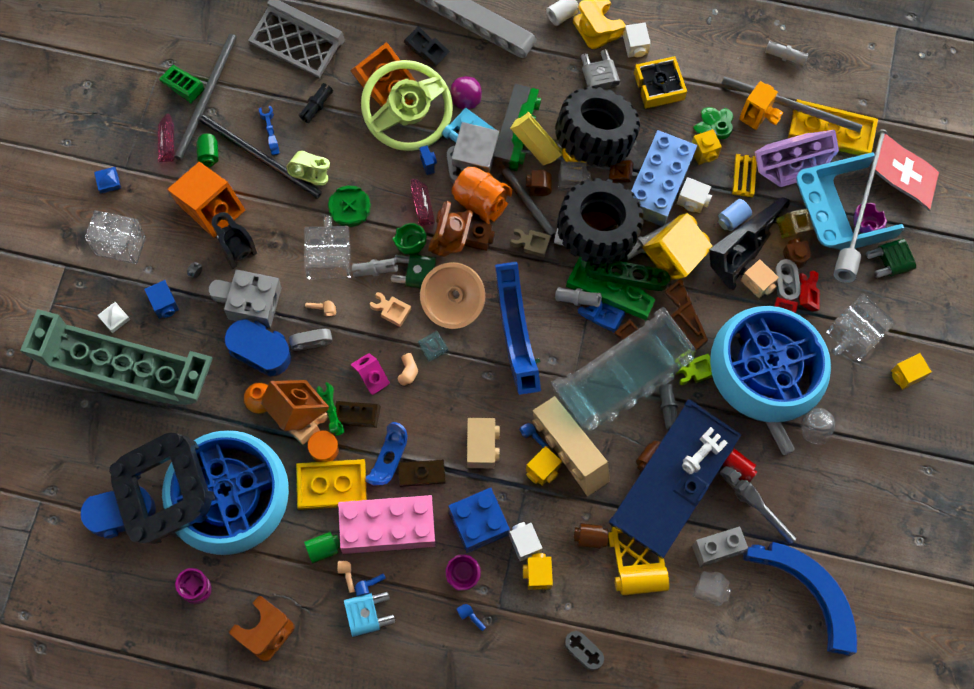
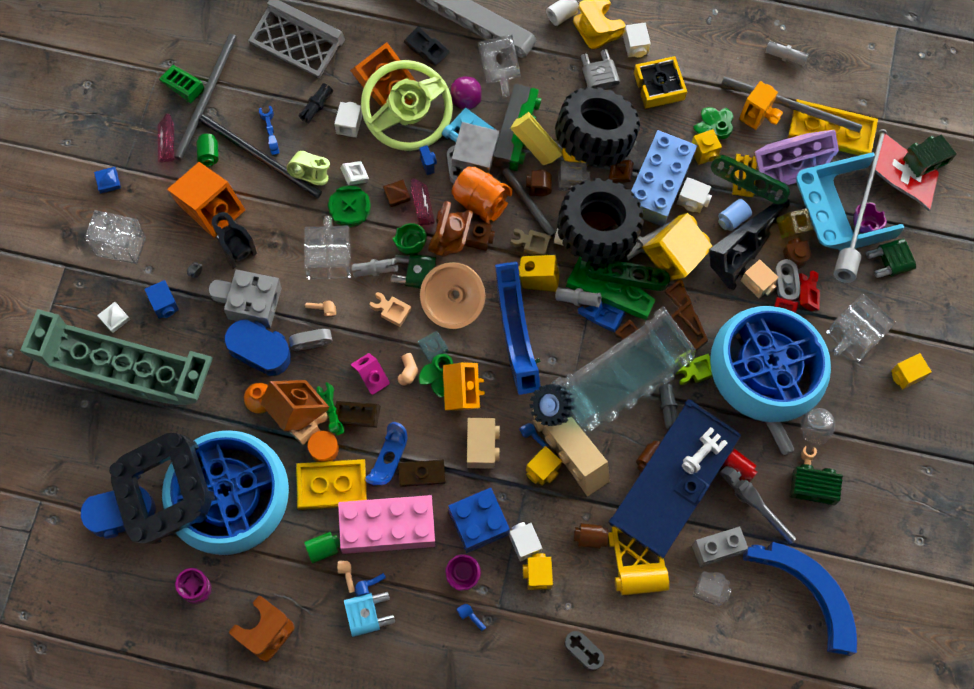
none -> white brick [335,102,362,138]
none -> white tile [340,161,369,186]
none -> reddish brown tile [383,179,411,207]
none -> green plate [419,354,454,398]
none -> light orange brick [443,362,485,410]
none -> clear piece [478,35,521,97]
none -> yellow torso [518,255,560,292]
none -> black wheel [529,384,575,426]
none -> dark green beam [711,155,790,204]
none -> dark green brick [790,464,843,505]
none -> light nougat hand [801,446,817,465]
none -> dark green brick [903,134,957,177]

